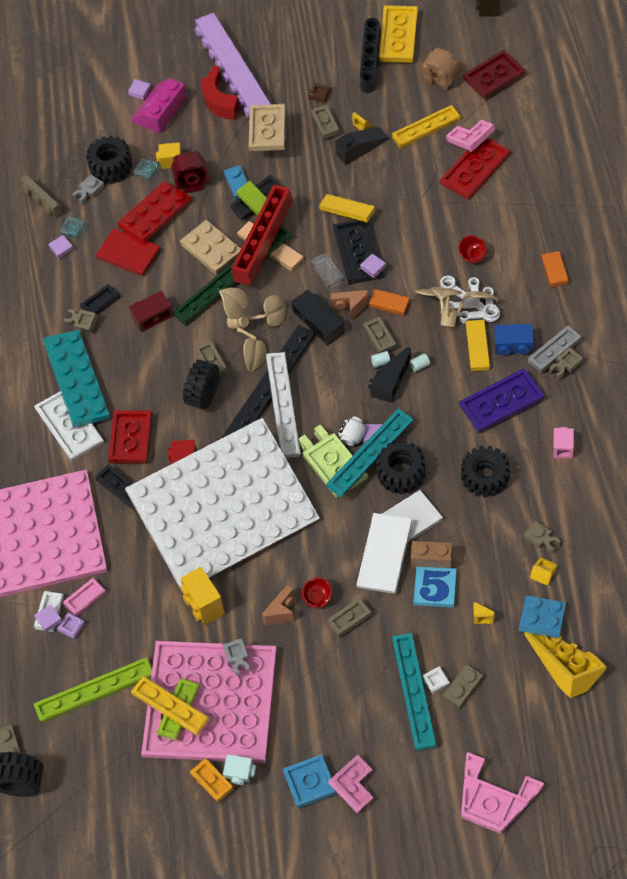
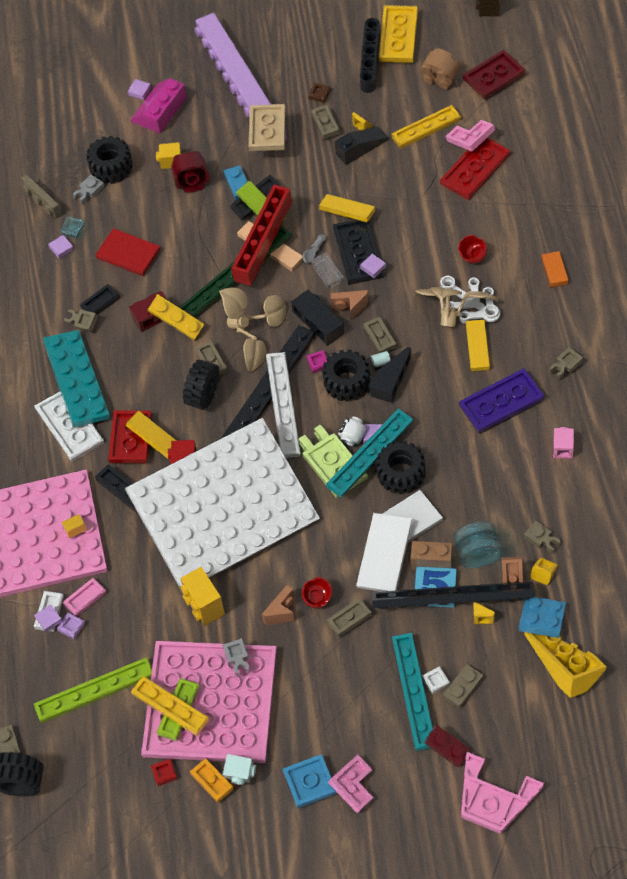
red plate [117,181,192,244] -> none
clear light blue plate [134,158,158,180] -> none
tan plate [180,220,241,275] -> none
red arch [201,65,239,120] -> none
orange tile [369,289,410,316] -> none
light aqua hinge [409,353,430,372] -> none
black tyre [461,446,510,497] -> none
blue brick [494,324,533,355] -> none
light grey plate [528,325,582,373] -> none
none -> yellow slope [61,514,87,539]
none -> yellow tile [126,411,176,460]
none -> yellow plate [147,294,204,340]
none -> red tile [151,759,177,786]
none -> light grey piece [302,234,326,264]
none -> dark pink tile [306,350,327,374]
none -> black tyre [322,350,371,401]
none -> black plate [372,581,535,609]
none -> dark red plate [424,725,470,767]
none -> clear light blue wheel [454,521,503,568]
none -> nougat slope [501,556,523,583]

